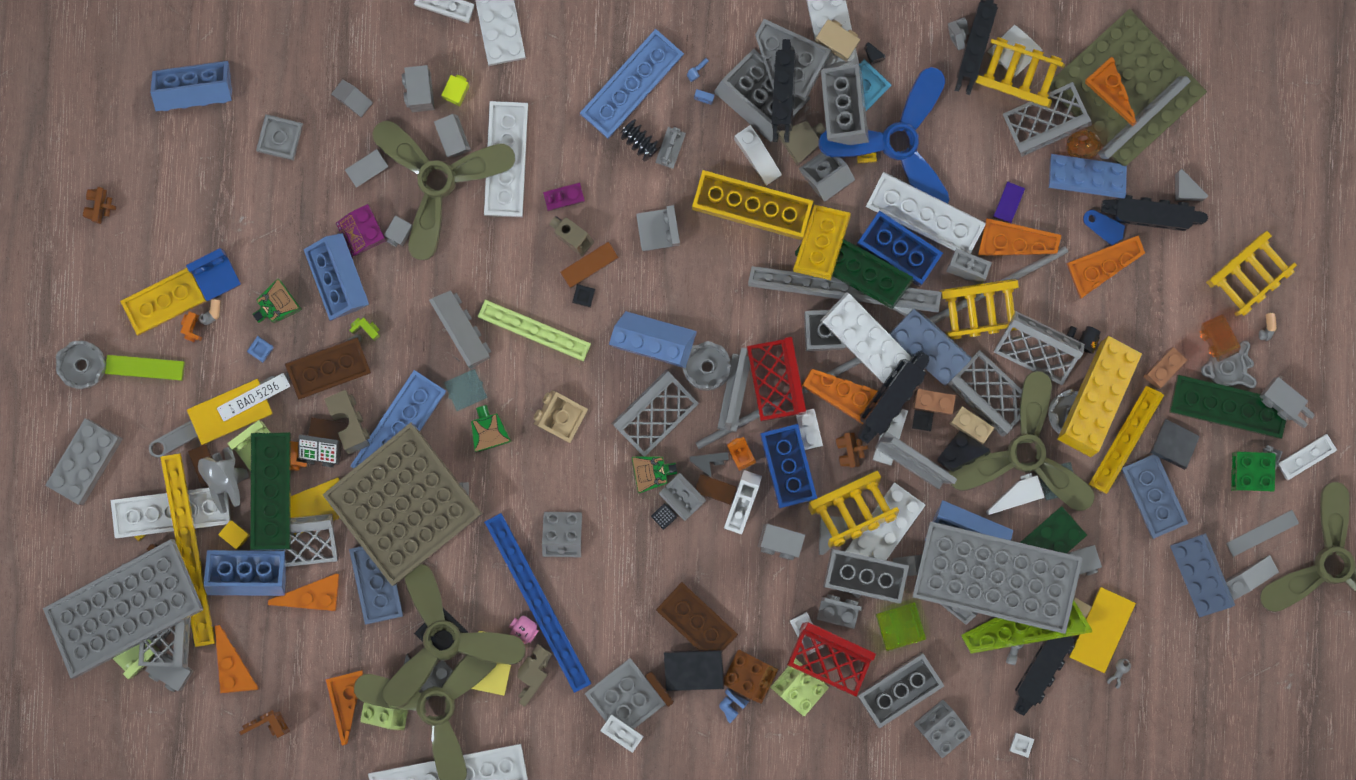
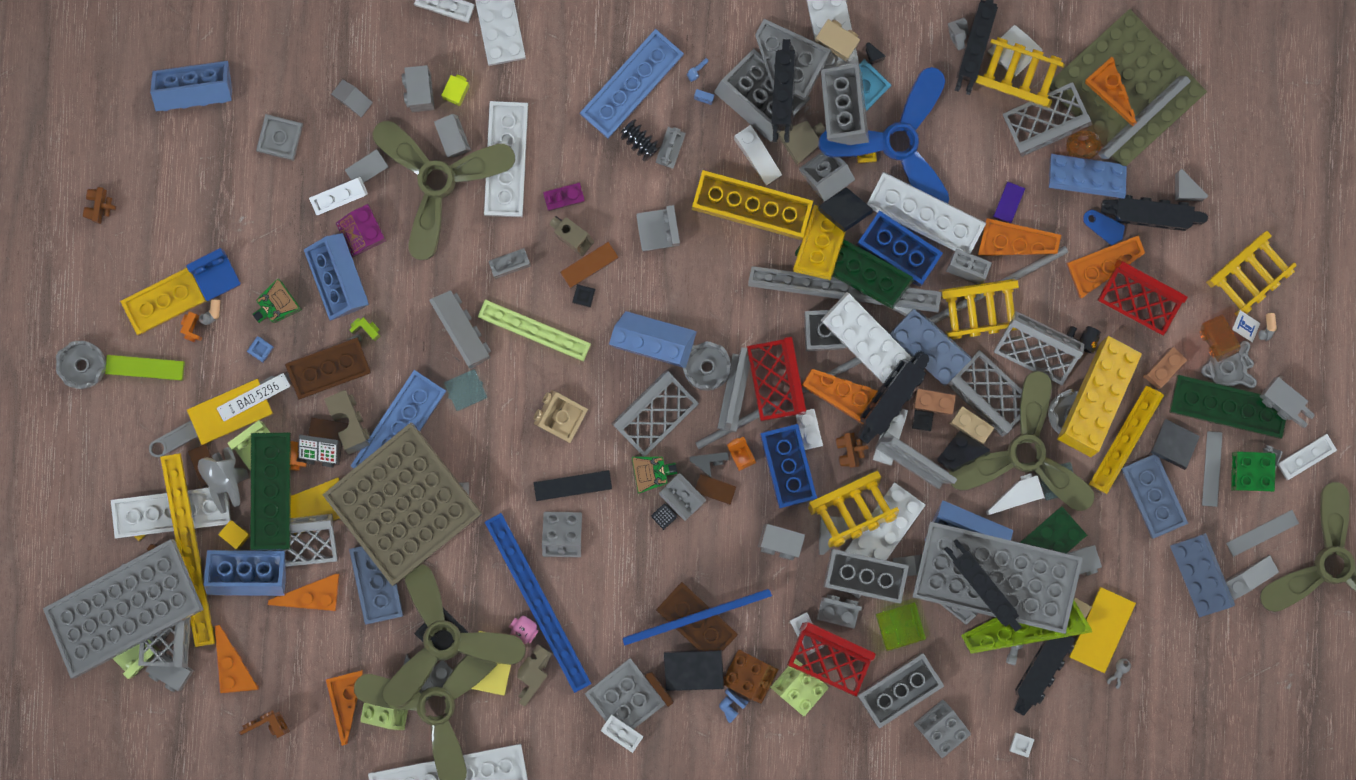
light grey brick [45,418,123,505] -> none
light grey brick [384,216,413,247] -> none
torso [471,405,511,453] -> none
white slope [724,470,762,534] -> none
none -> white plate [309,177,368,215]
none -> light grey hinge [489,248,531,279]
none -> black tile [533,470,612,501]
none -> blue tile [622,589,772,646]
none -> black tile [818,187,873,232]
none -> black hinge [944,539,1022,632]
none -> red fence [1097,259,1188,336]
none -> light grey sticker [1202,431,1222,507]
none -> white sticker [1232,310,1260,343]

